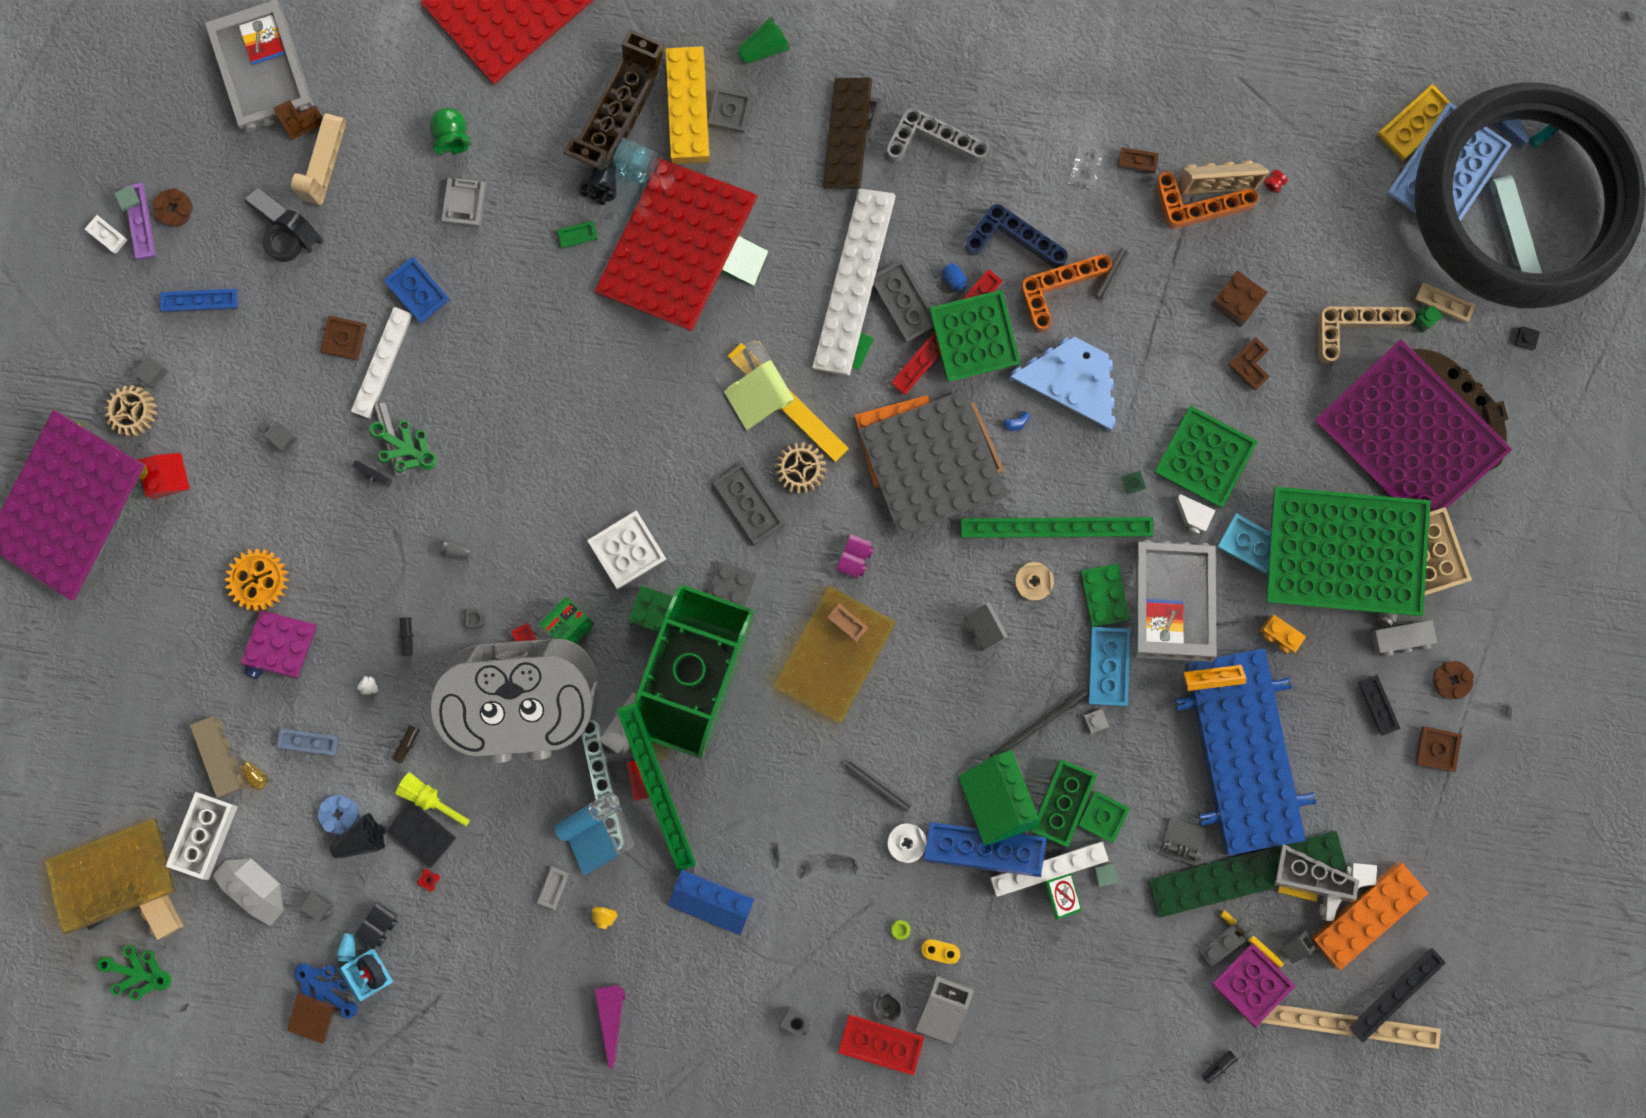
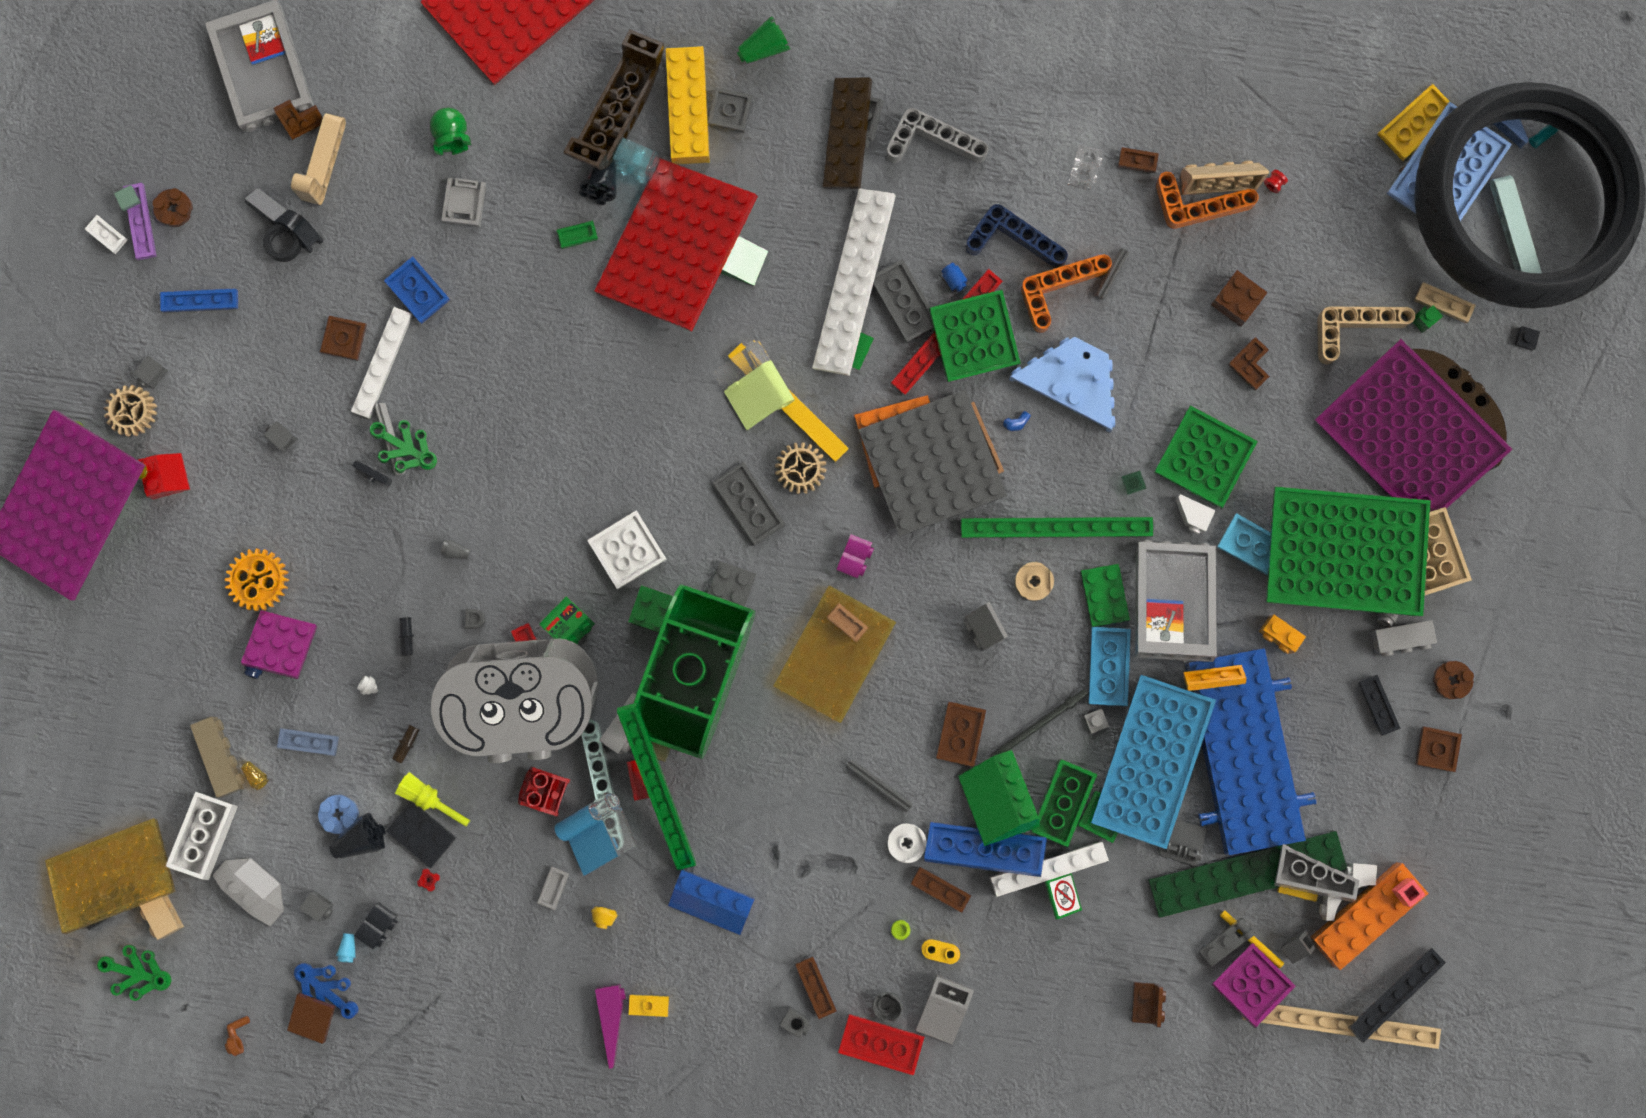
medium azure plate [338,949,393,1003] -> none
sand green tile [1094,863,1118,887] -> none
black axle [1201,1050,1238,1084] -> none
dark brown tile [1483,401,1509,425] -> none
none -> dark orange plate [225,1016,250,1056]
none -> red slope [518,766,570,817]
none -> yellow plate [629,994,669,1017]
none -> reddish brown plate [795,956,837,1019]
none -> reddish brown plate [911,867,971,913]
none -> reddish brown plate [936,702,986,767]
none -> dark azure plate [1091,675,1216,849]
none -> reddish brown bracket [1131,982,1166,1028]
none -> coral brick [1392,878,1425,907]

